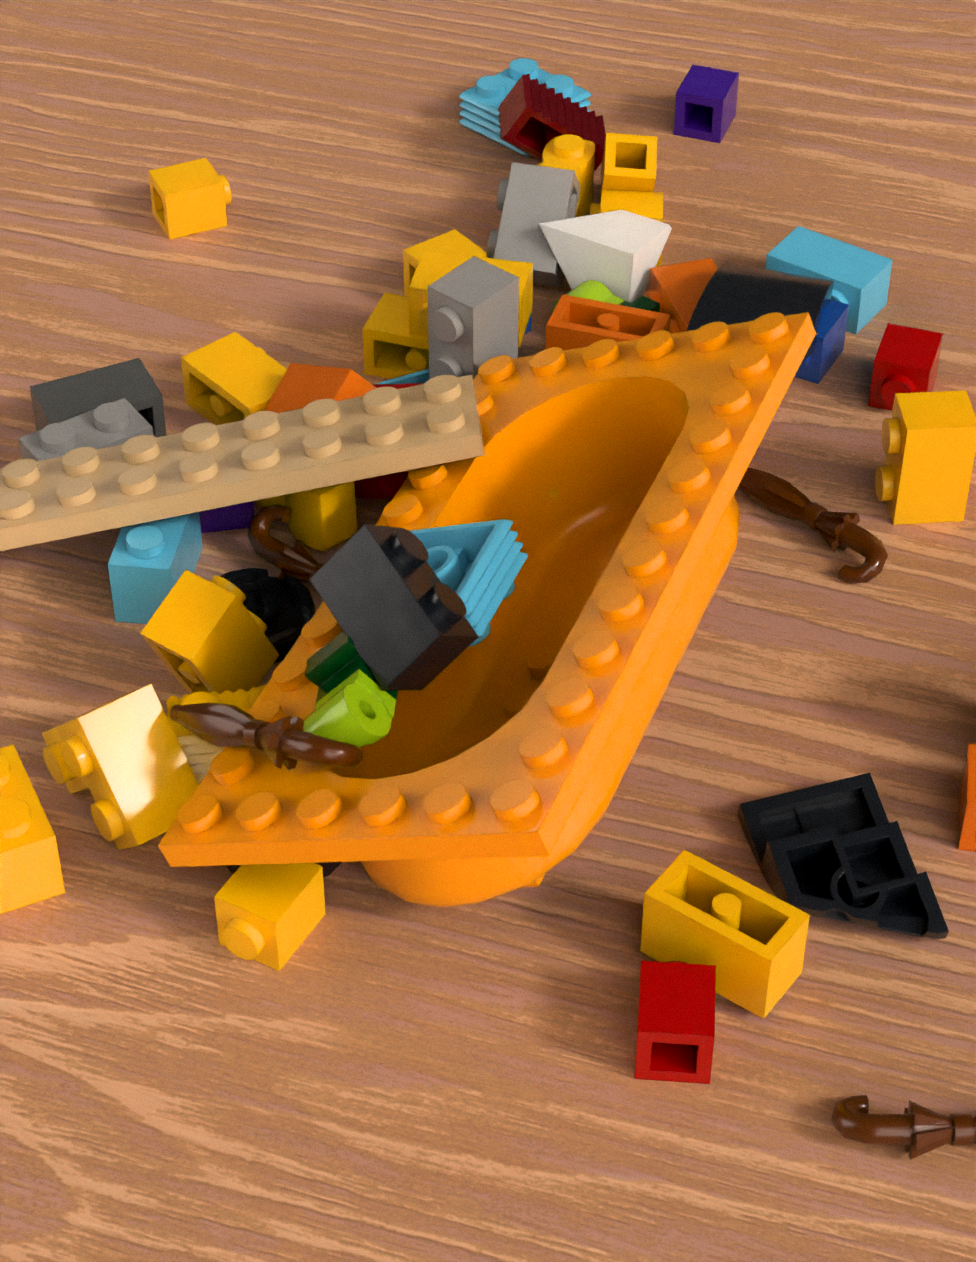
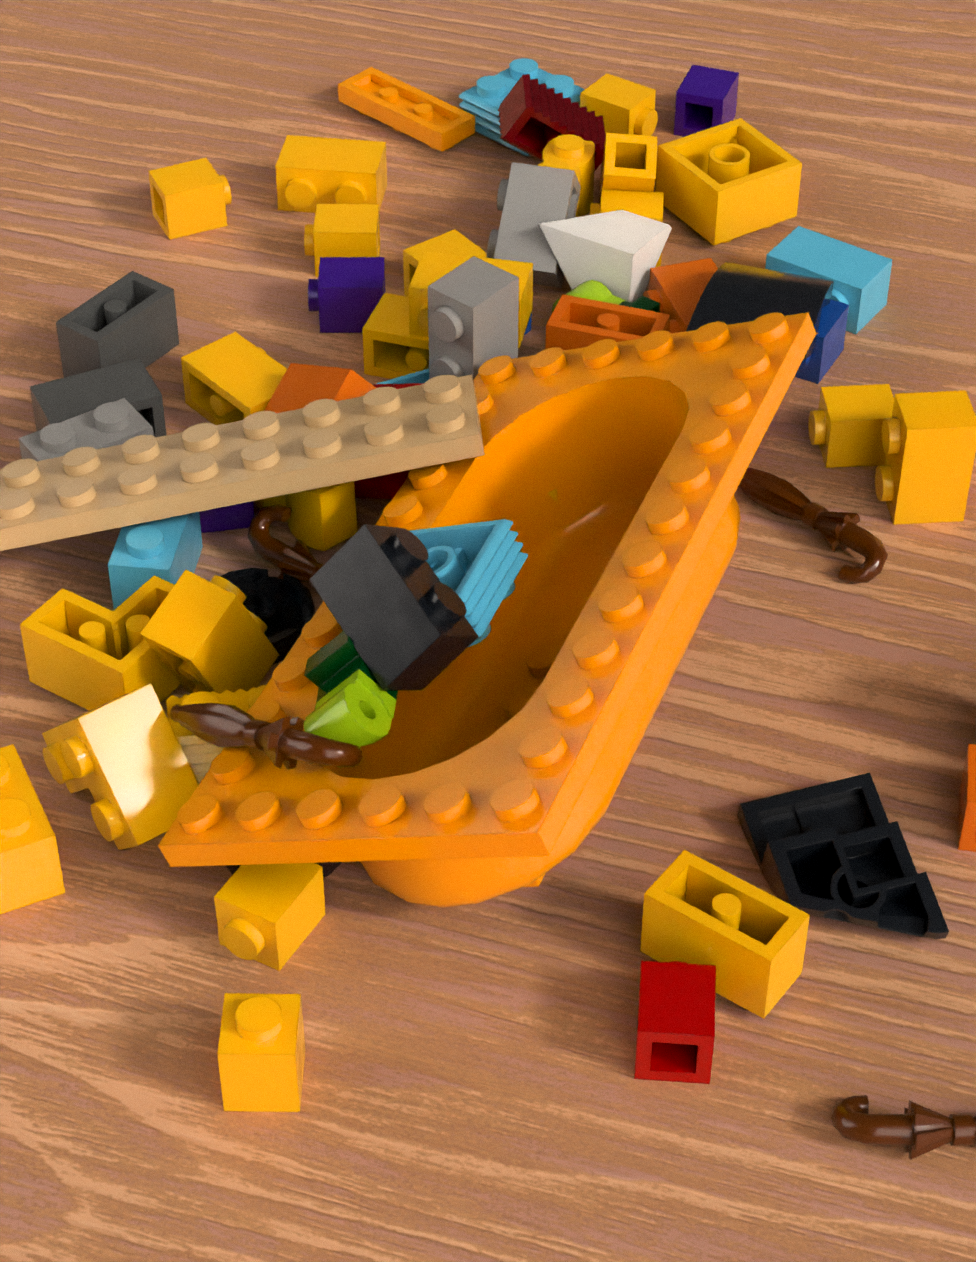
red brick [868,323,943,411] -> none
none -> yellow brick [20,575,180,710]
none -> dark grey brick [56,271,179,377]
none -> yellow brick [217,993,305,1112]
none -> yellow brick [275,135,387,213]
none -> yellow brick [304,204,381,277]
none -> dark purple brick [308,257,386,333]
none -> light orange plate [338,67,475,152]
none -> yellow brick [580,73,658,136]
none -> yellow brick [655,118,802,246]
none -> yellow brick [808,384,894,468]

